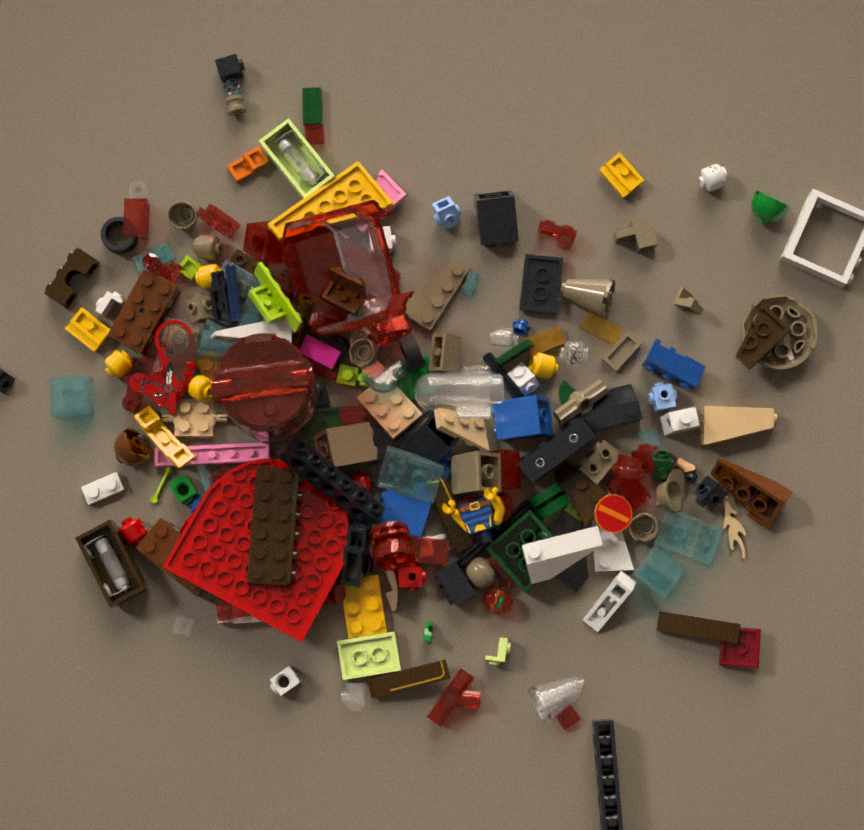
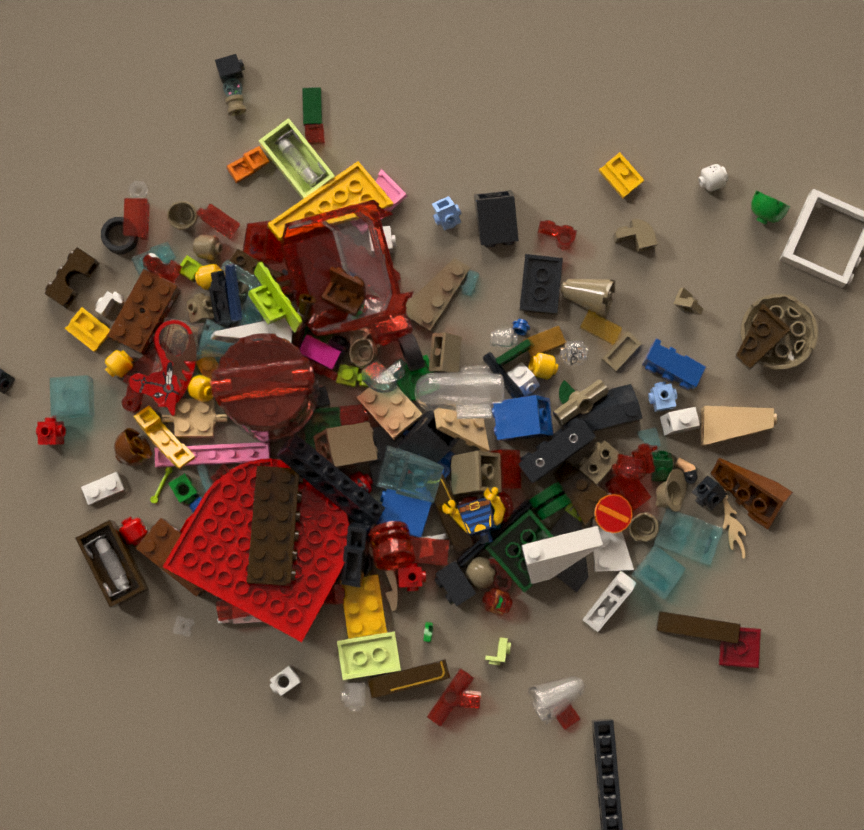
none -> red brick [36,417,66,445]

